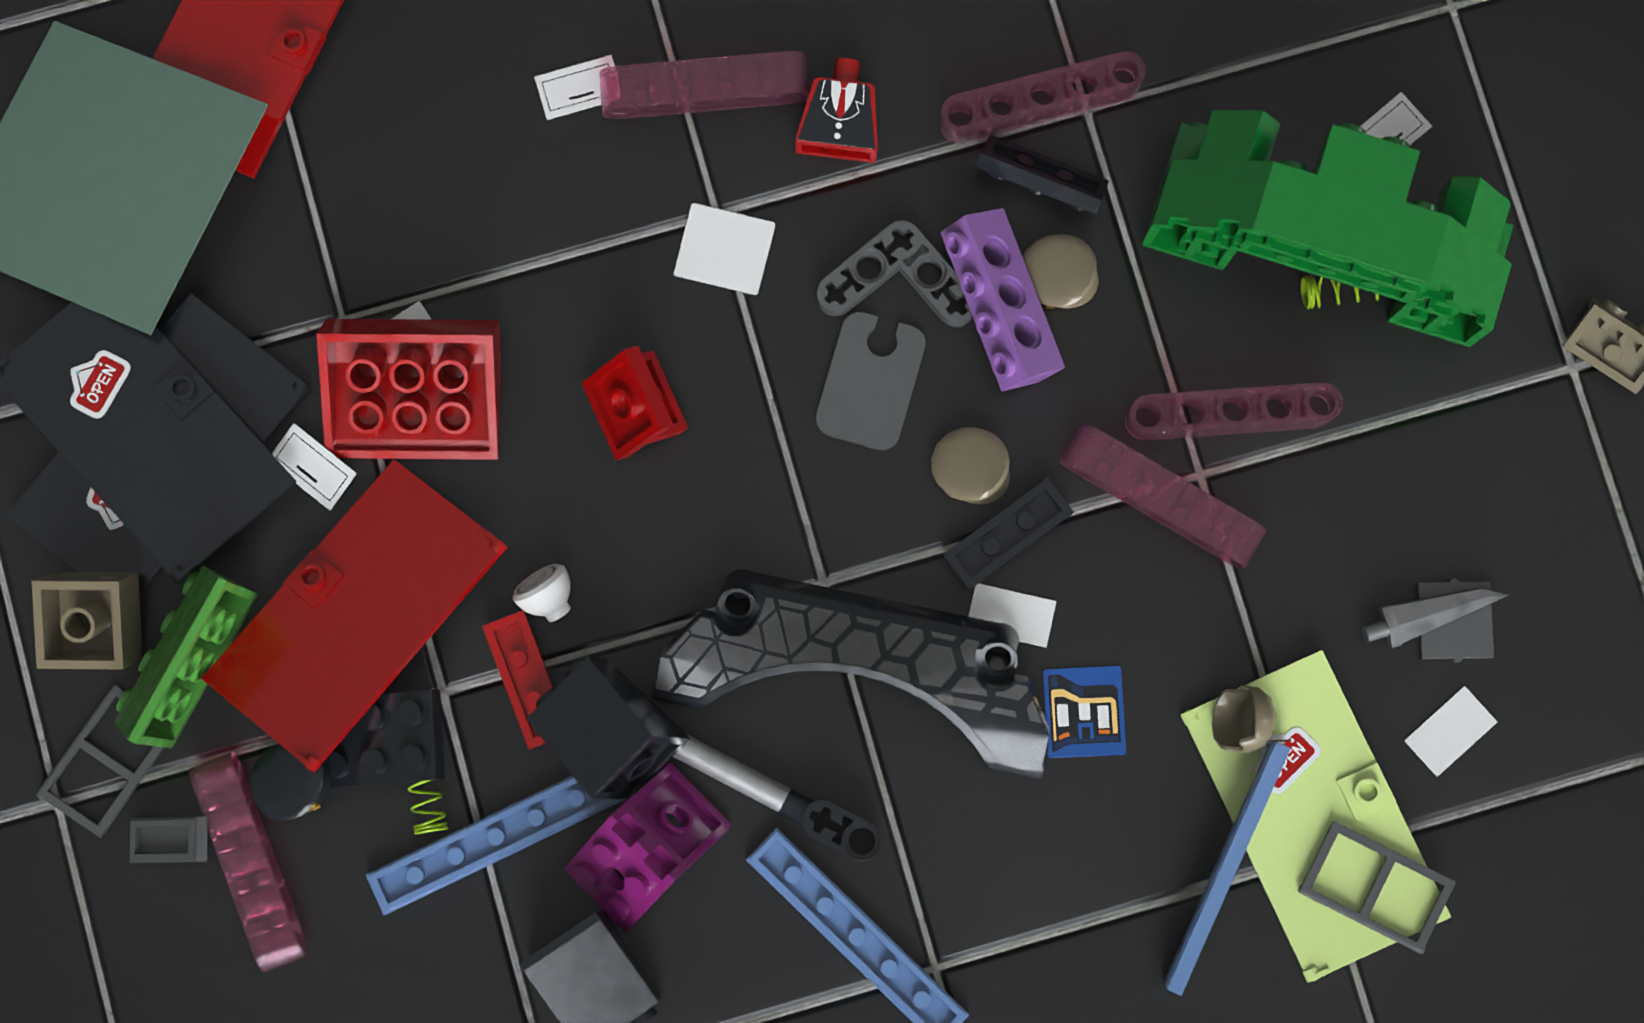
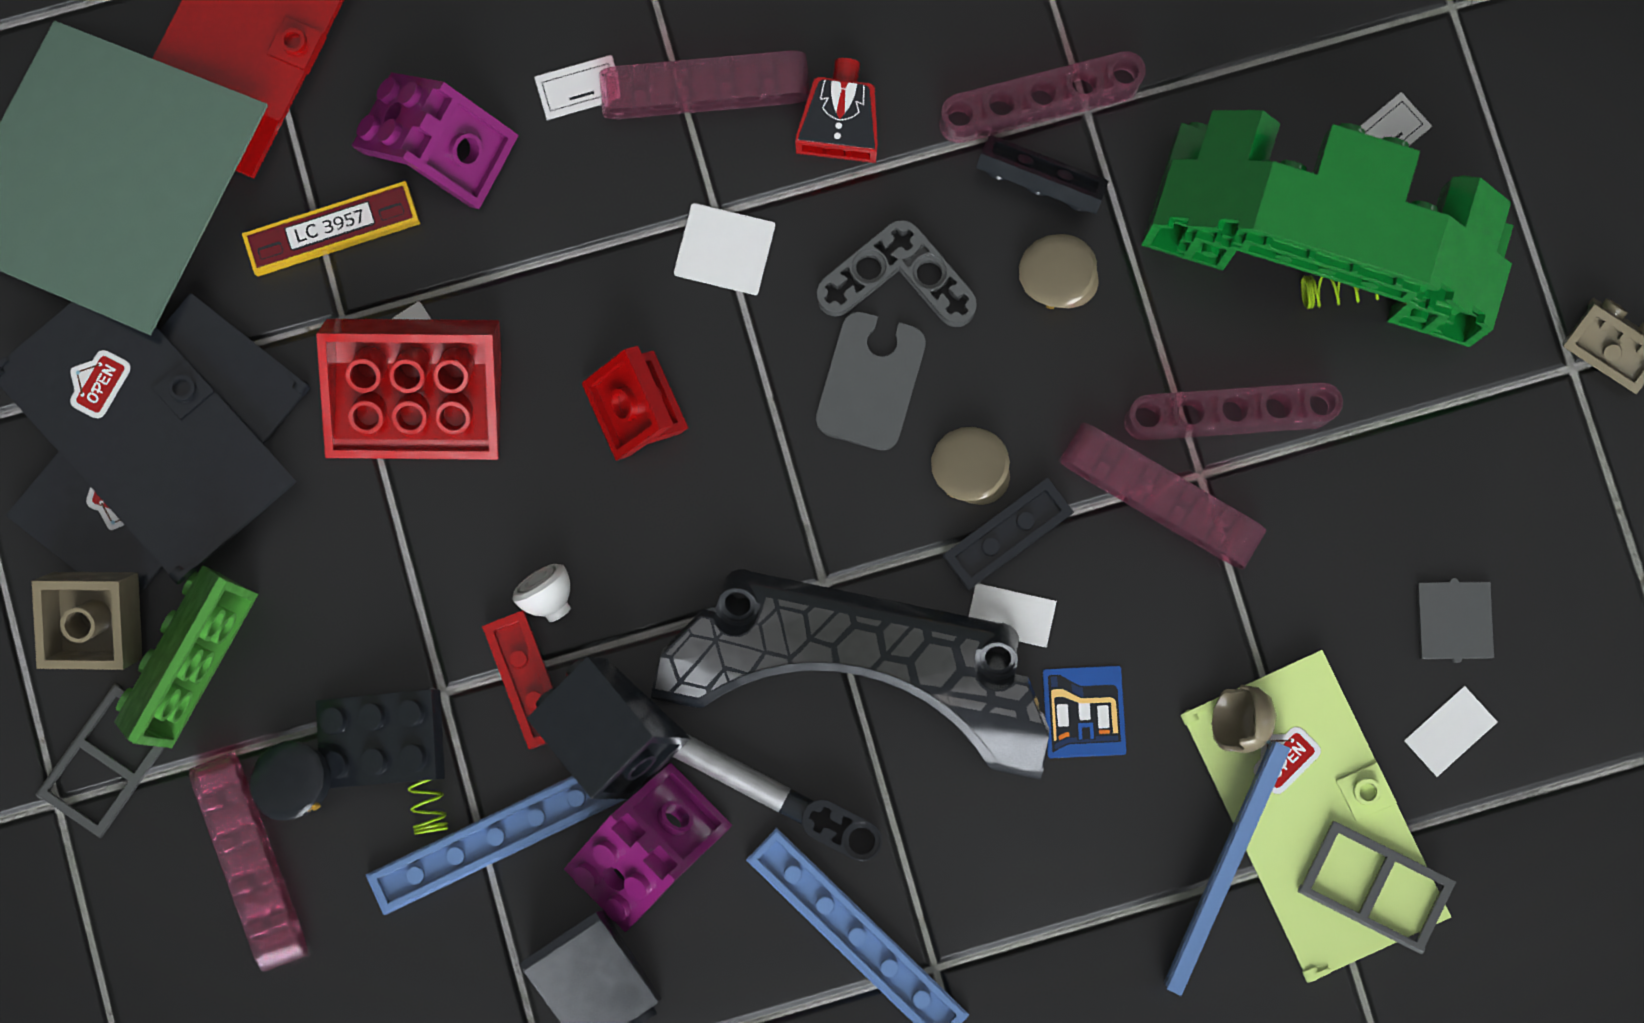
dark grey tile [130,816,208,863] -> none
red door [201,459,508,773] -> none
white sticker [272,423,357,510] -> none
medium lavender brick [940,208,1065,392] -> none
flat silver bar [1361,587,1509,649] -> none
none -> tile [242,181,421,277]
none -> magenta bracket [351,72,519,209]

